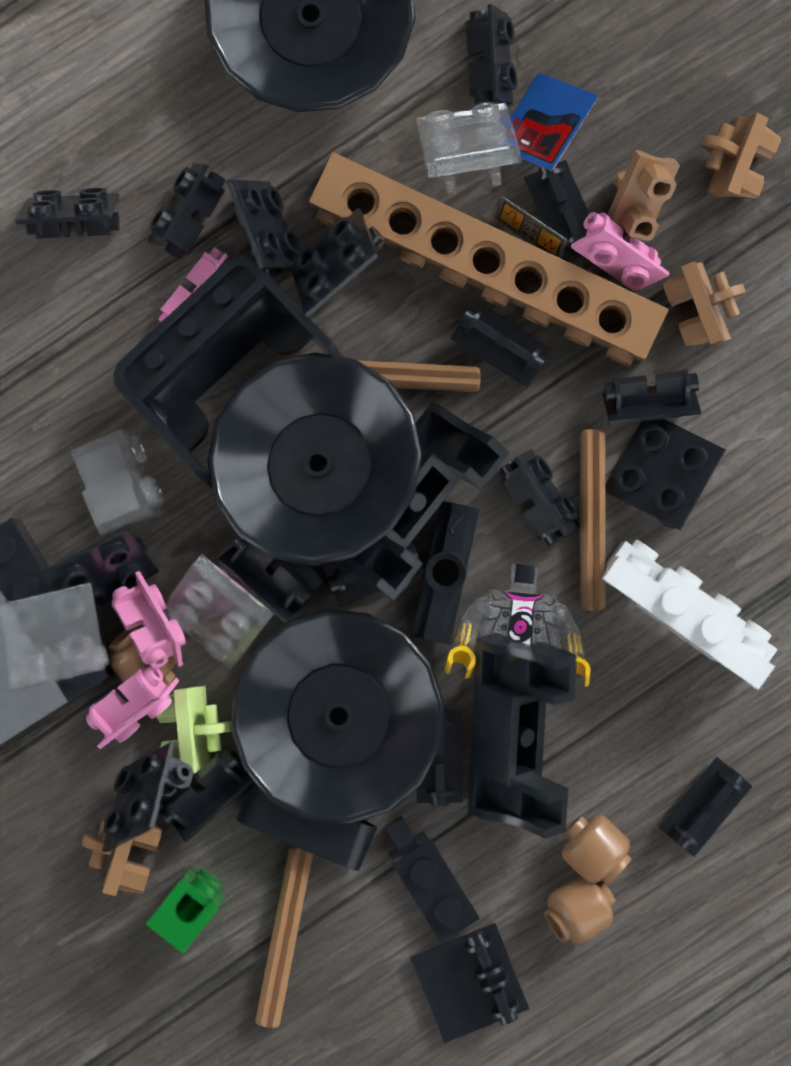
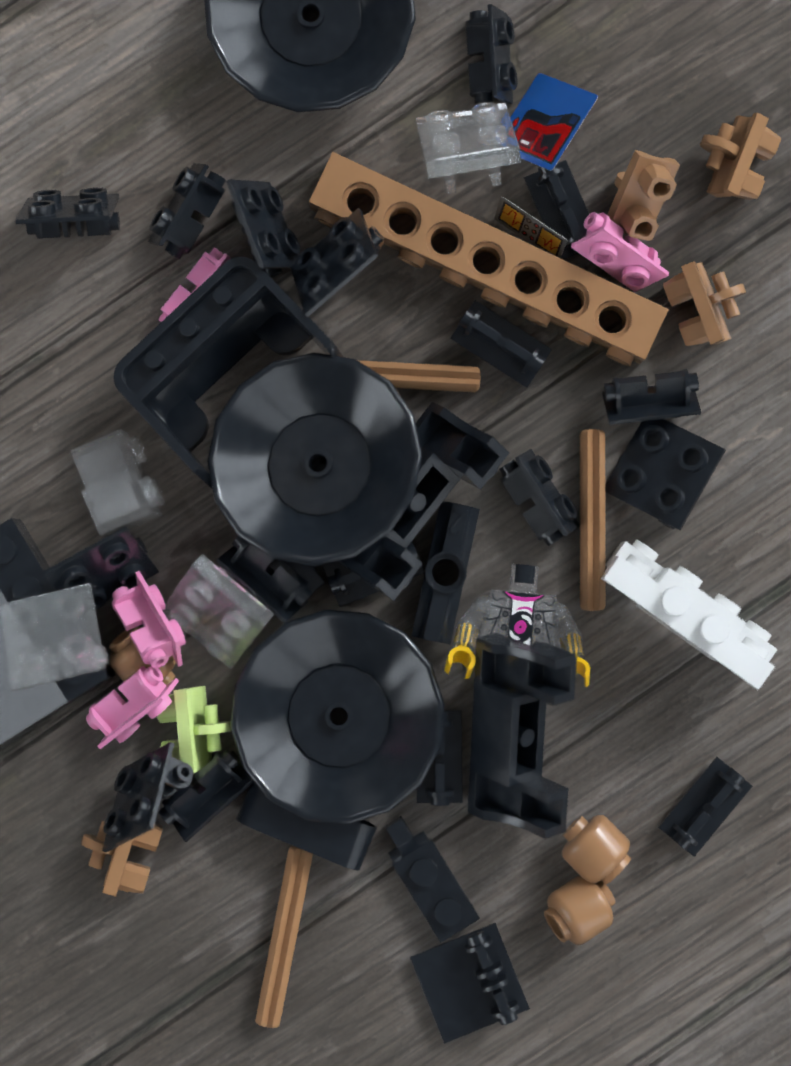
green brick [146,867,226,954] -> none

